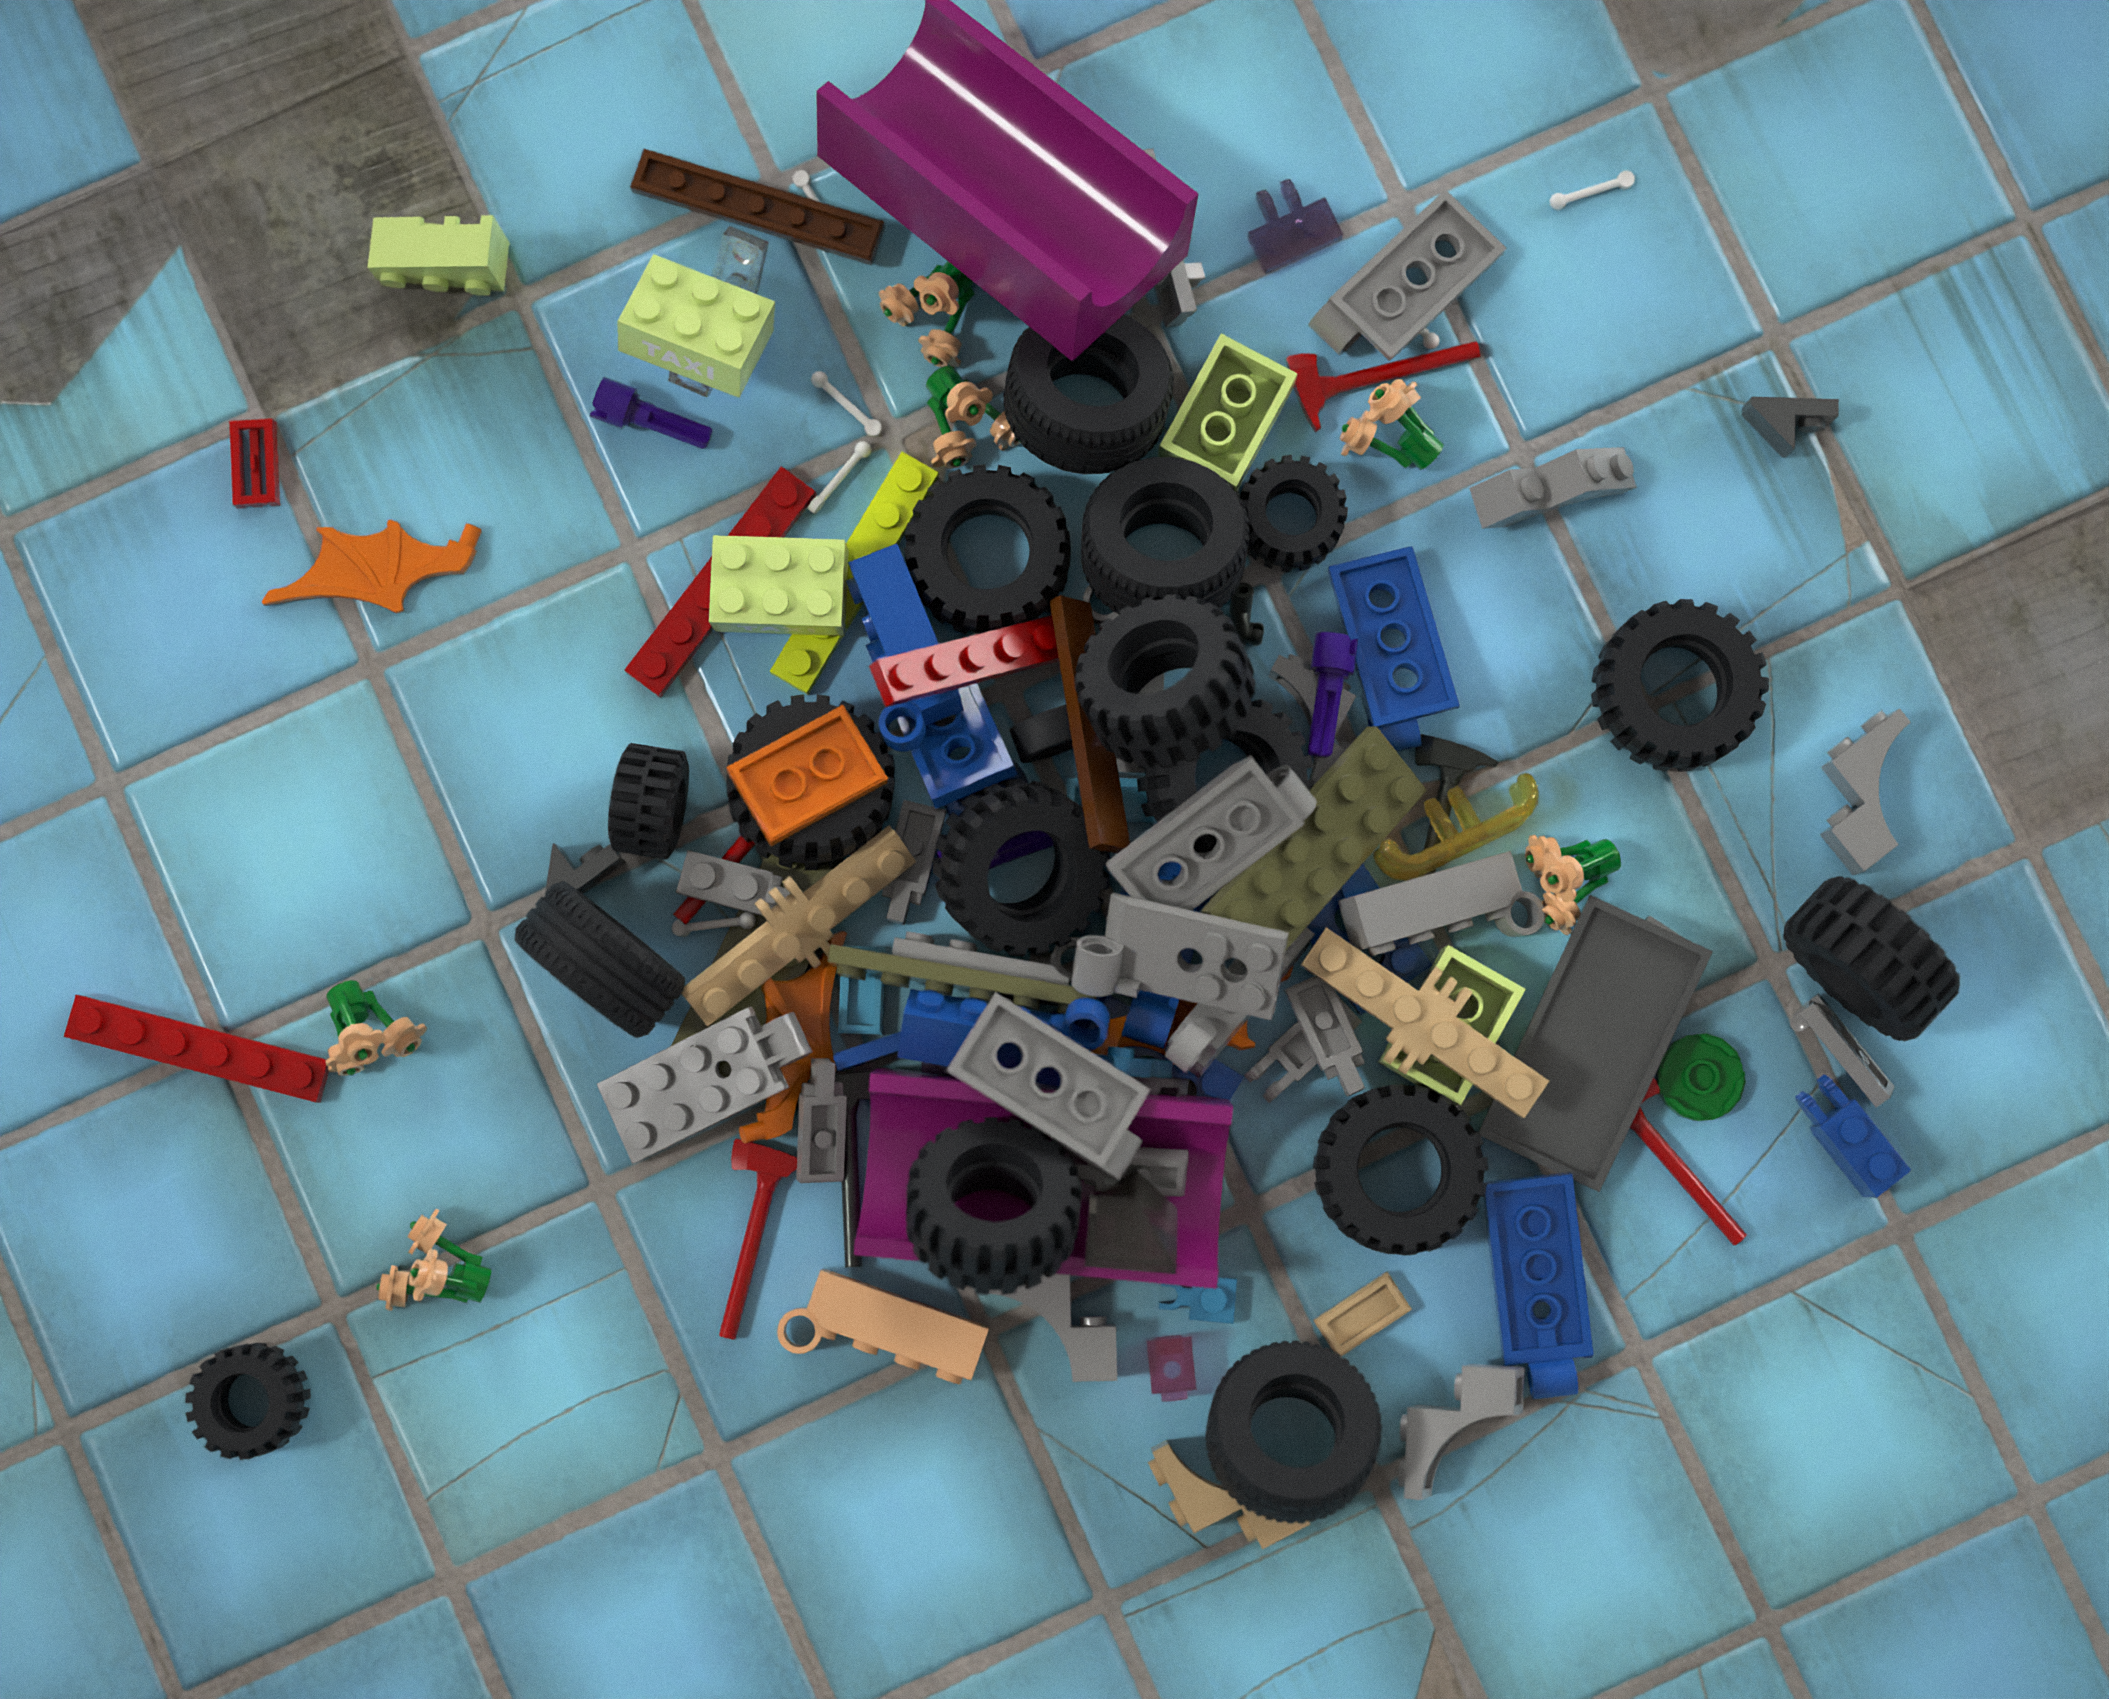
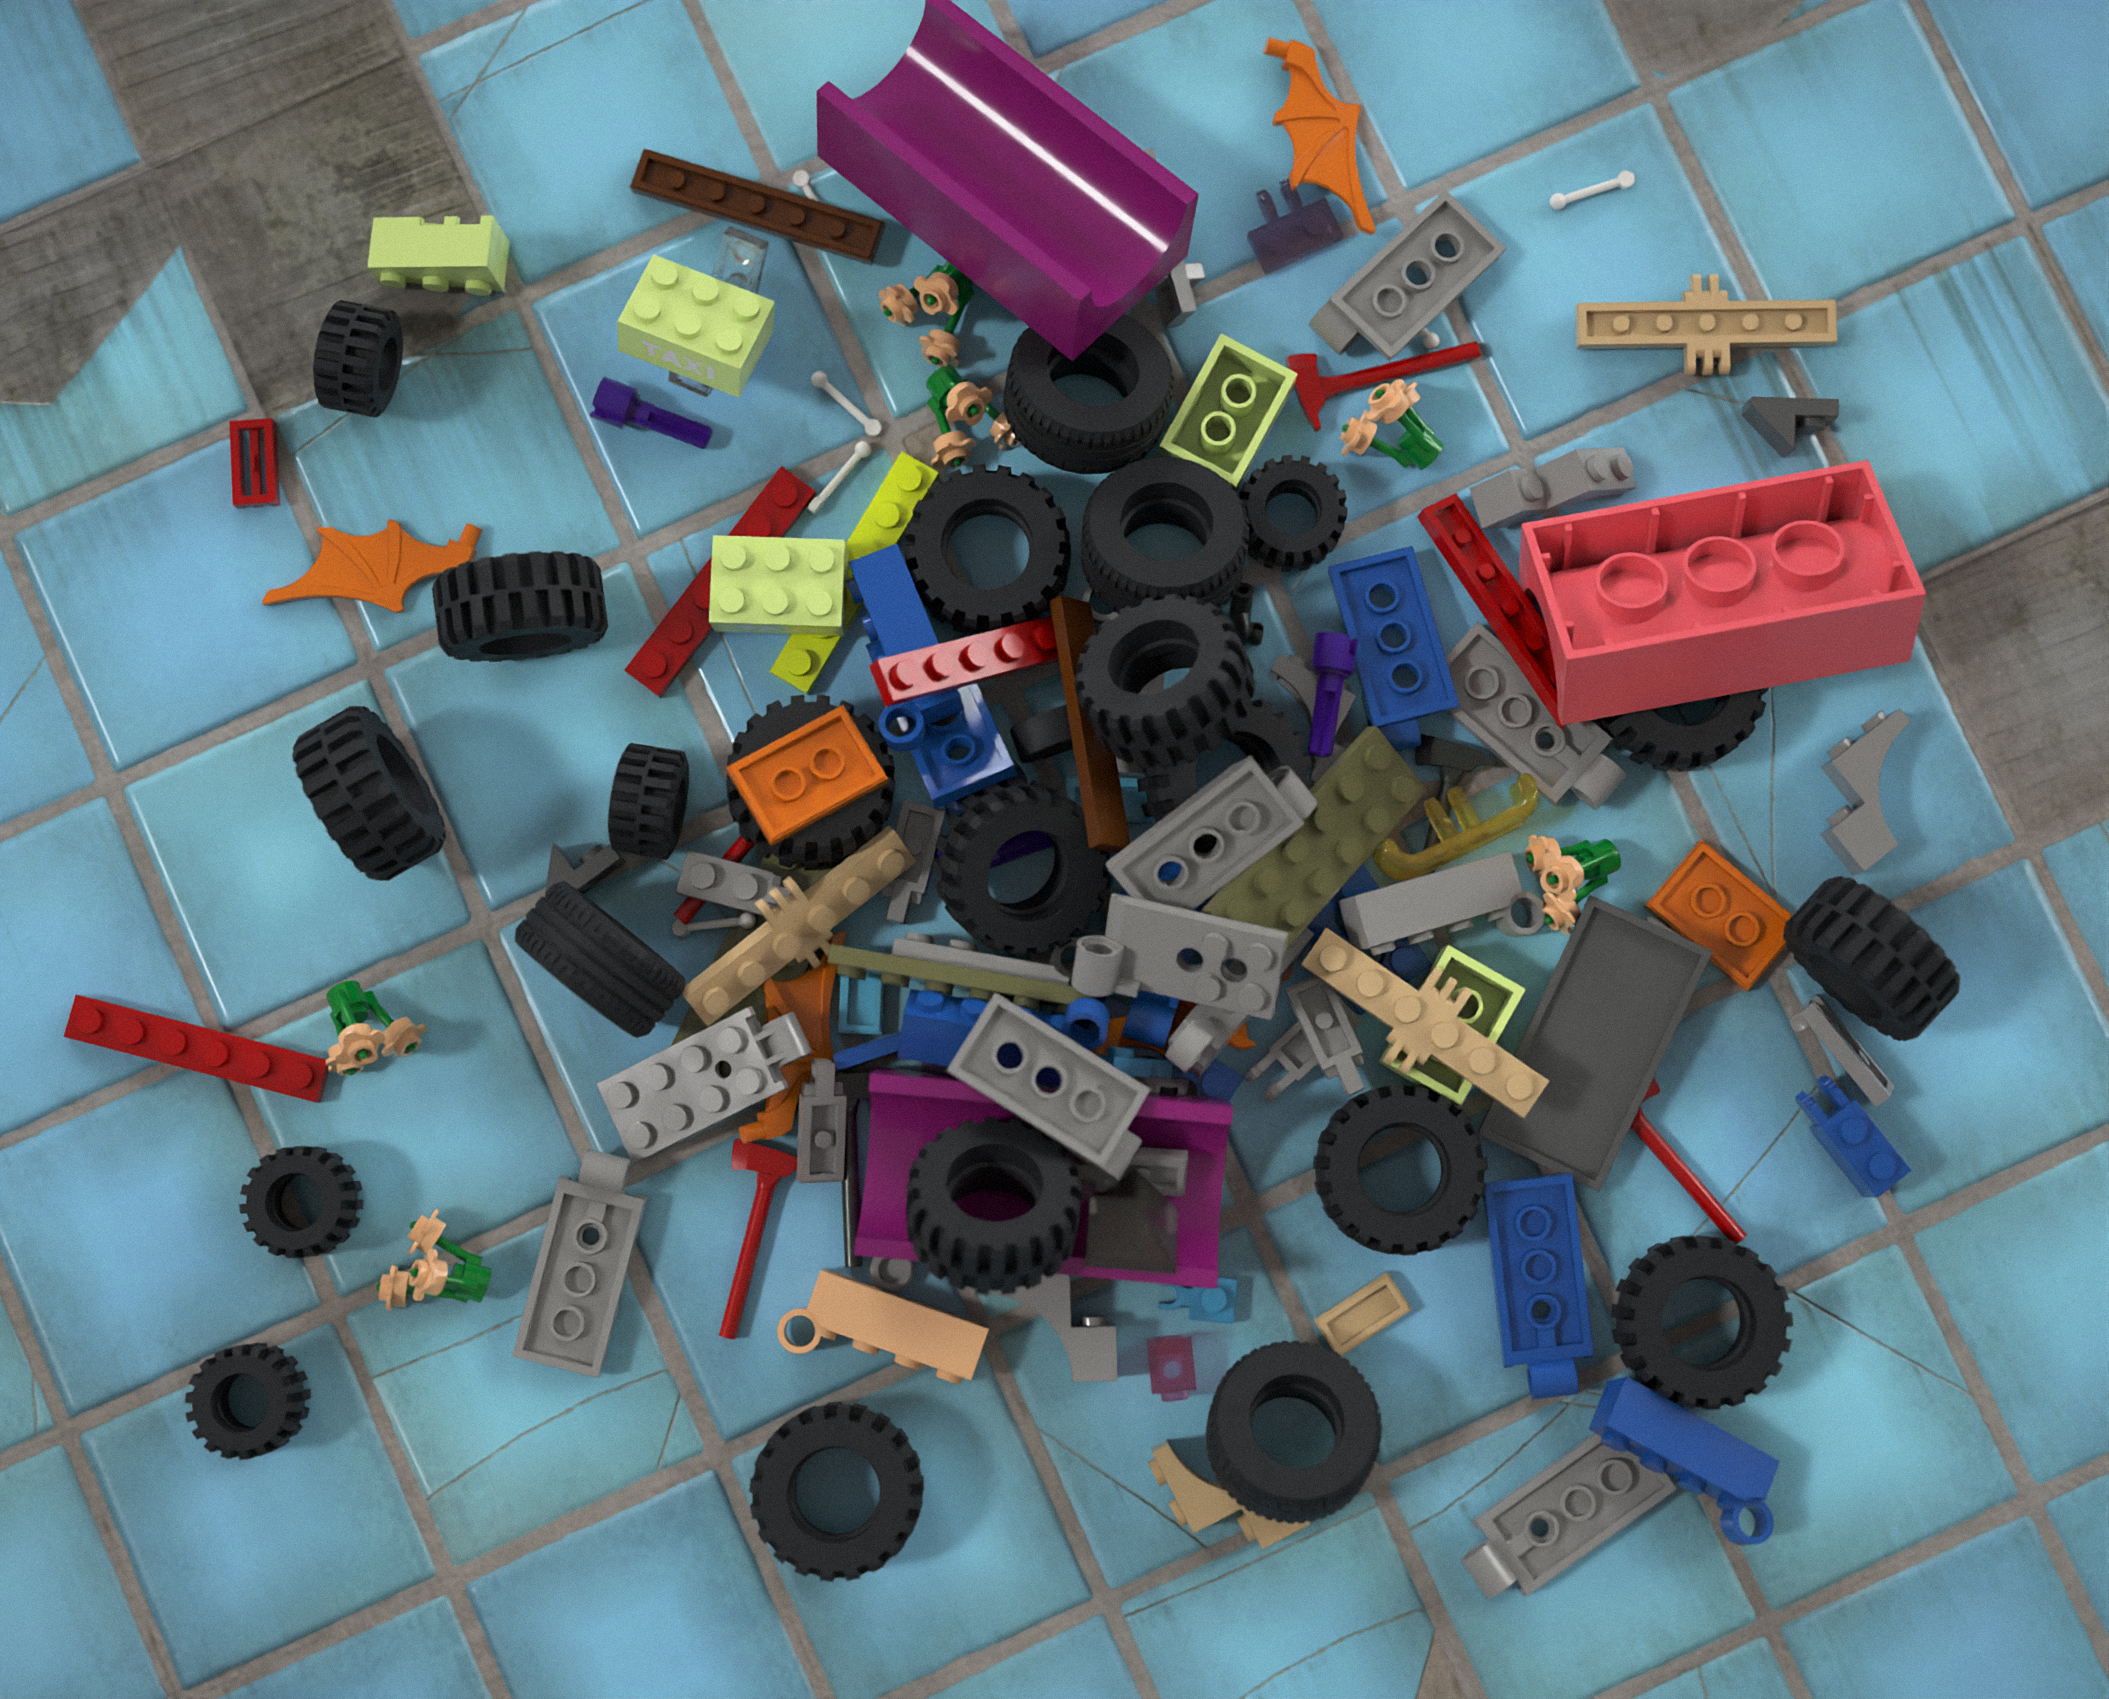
light grey arch [1398,1364,1525,1500] -> none
green tile [1655,1033,1746,1121] -> none
none -> black tyre [239,1146,364,1259]
none -> black tyre [292,706,446,881]
none -> black tyre [313,300,403,418]
none -> black tyre [432,551,608,662]
none -> light grey hinge [512,1149,648,1378]
none -> black tyre [749,1402,924,1582]
none -> light grey tile [870,1257,915,1292]
none -> orange animal [1264,37,1376,236]
none -> red plate [1417,493,1570,729]
none -> light grey hinge [1446,621,1626,810]
none -> light grey hinge [1460,1433,1677,1599]
none -> coral piece [1518,460,1926,725]
none -> tan hinge [1575,274,1837,375]
none -> blue hinge [1588,1376,1780,1546]
none -> black tyre [1611,1235,1793,1410]
none -> orange tile [1643,839,1792,992]

